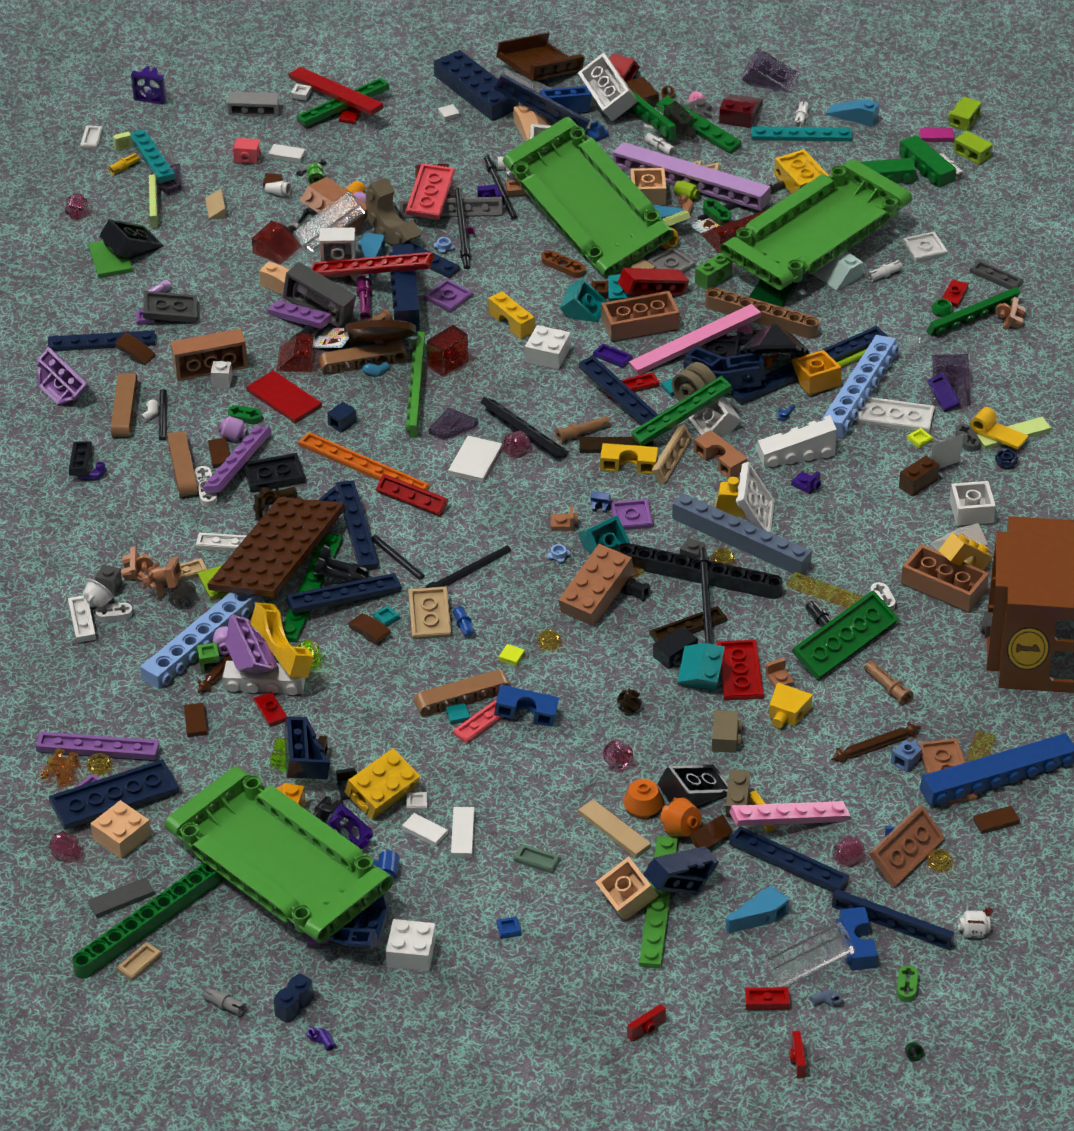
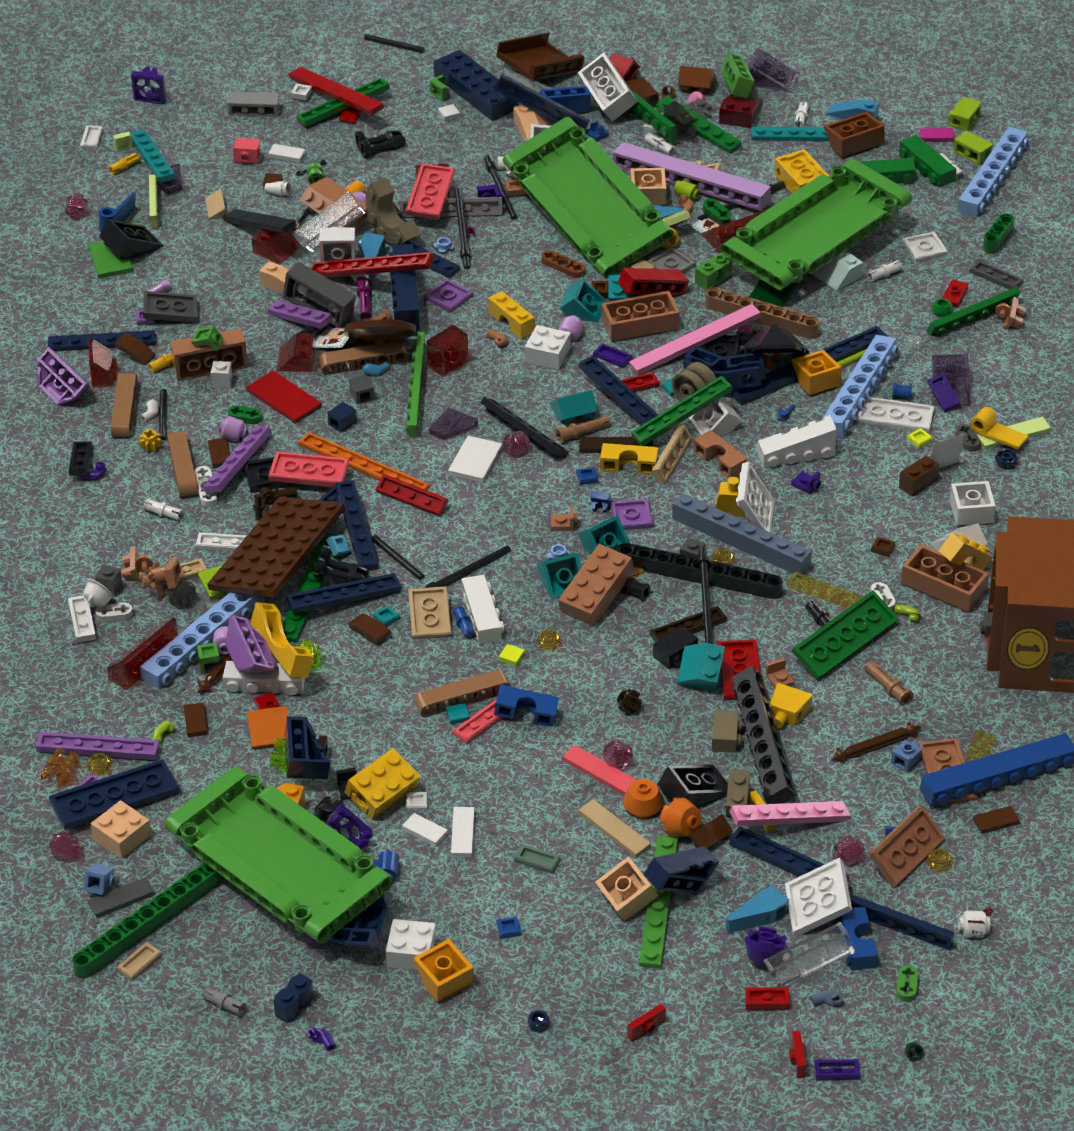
none -> medium blue brick [83,863,116,895]
none -> clear red slope [89,338,117,388]
none -> blue door [99,192,136,232]
none -> clear red slope [107,618,178,690]
none -> yellow gear [139,429,162,451]
none -> white pin [144,499,183,521]
none -> yellow axle [148,353,173,373]
none -> lime arm [152,720,175,745]
none -> bright green bracket [191,326,223,351]
none -> black tile [222,209,297,233]
none -> orange tile [247,706,288,749]
none -> coral tile [268,451,349,487]
none -> medium azure tile [327,535,351,557]
none -> dark grey brick [349,375,374,404]
none -> black piece [355,130,406,157]
none -> black bar [364,34,425,53]
none -> light orange slope [413,939,474,1002]
none -> bright green bracket [430,75,448,101]
none -> white brick [461,575,504,643]
none -> nougat arm [487,329,507,348]
none -> dark blue tile [528,1010,550,1032]
none -> teal slope [536,553,582,599]
none -> teal slope [549,390,598,423]
none -> lavender head [558,315,584,341]
none -> coral tile [562,745,636,795]
none -> blue tile [576,467,598,485]
none -> dark orange slope [677,65,716,93]
none -> bright green brick [720,52,754,99]
none -> black brick [732,666,797,804]
none -> dark purple cone [745,927,787,966]
none -> white plate [785,858,852,936]
none -> dark purple tile [814,1059,860,1081]
none -> dark orange slope [824,111,885,157]
none -> reddish brown tile [871,537,896,557]
none -> blue bush [892,382,912,401]
none -> lime arm [894,604,921,622]
none -> light blue brick [958,127,1029,217]
none -> green beam [983,214,1014,254]

